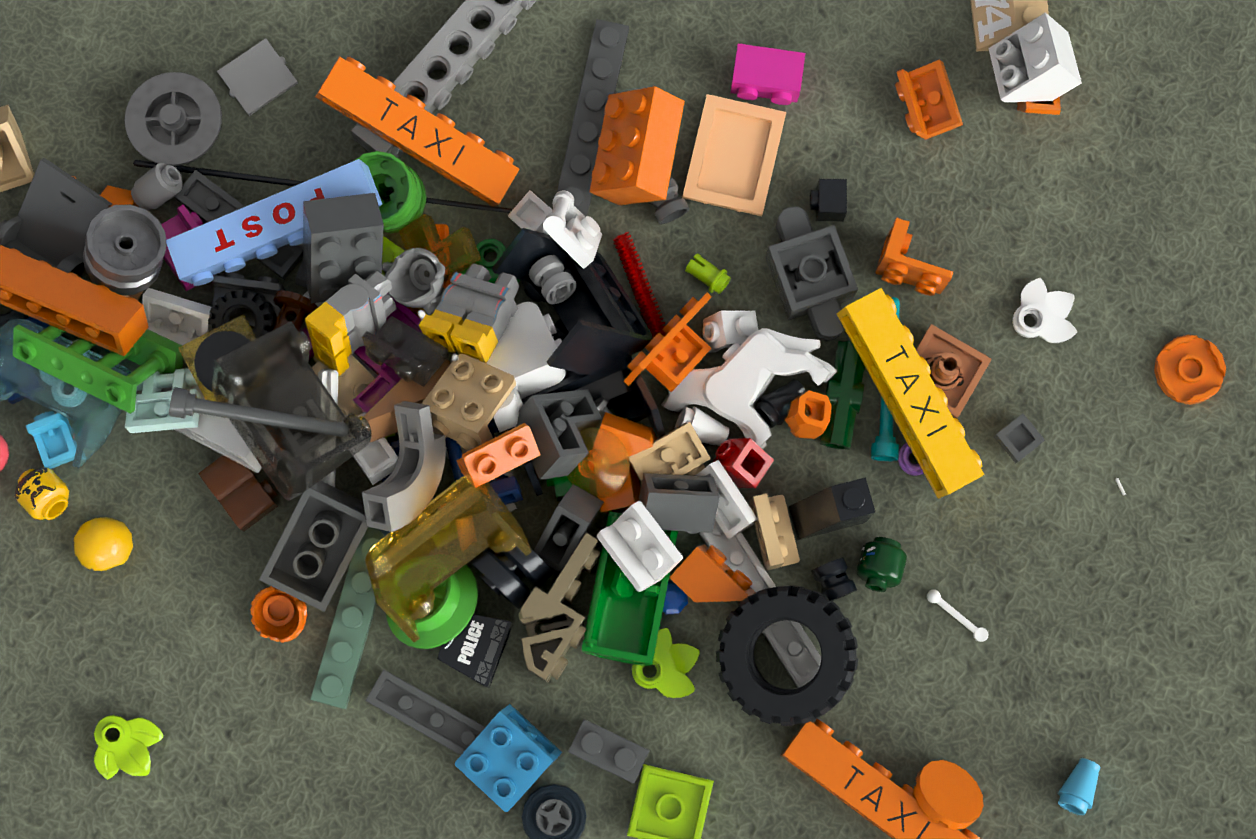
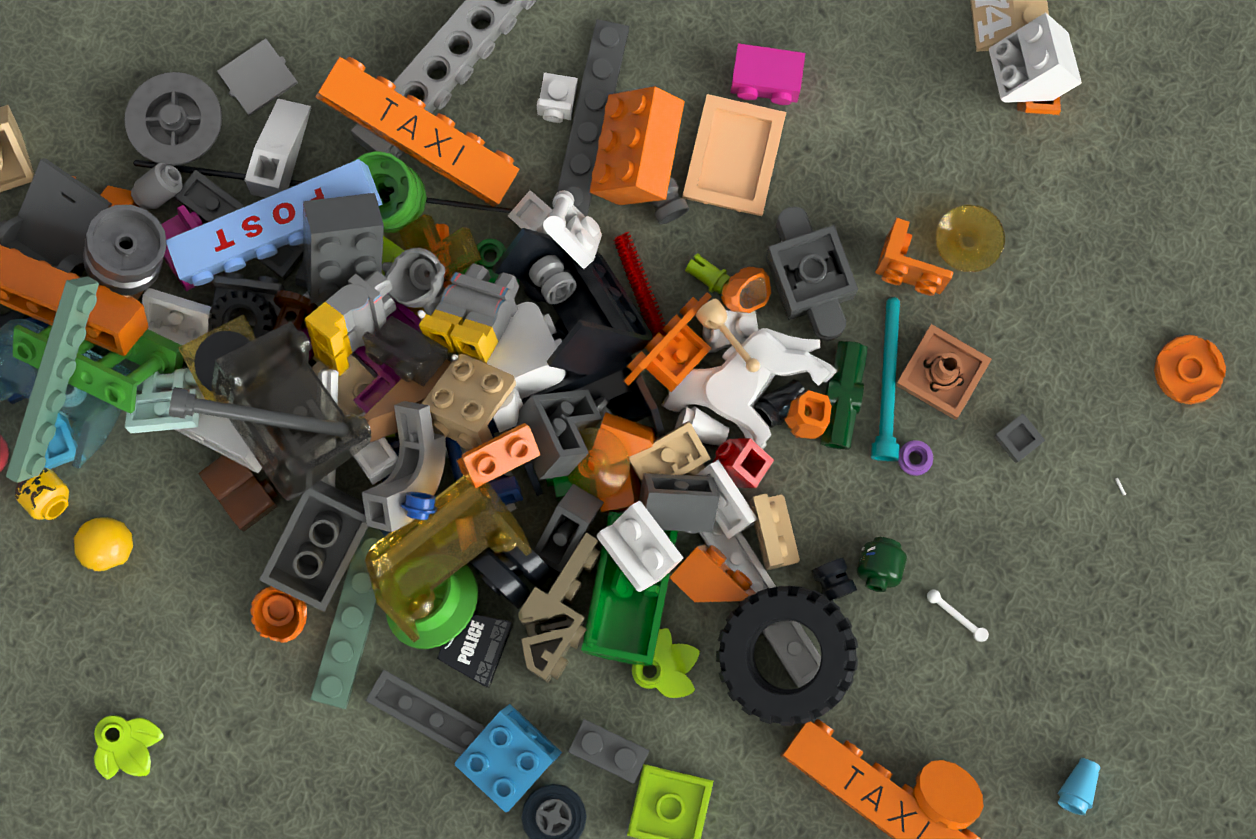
blue tile [662,581,688,615] -> none
black slope [788,477,876,540] -> none
black plate [810,179,847,222] -> none
yellow brick [837,288,984,499] -> none
orange bracket [895,59,963,140] -> none
white plate [1012,278,1077,343] -> none
none -> sand green plate [6,276,100,483]
none -> white slope [245,99,311,198]
none -> blue plate [401,492,437,520]
none -> white bracket [537,73,578,123]
none -> tan hinge [696,299,760,372]
none -> orange rock [721,267,771,313]
none -> clear yellow dish [935,205,1005,272]

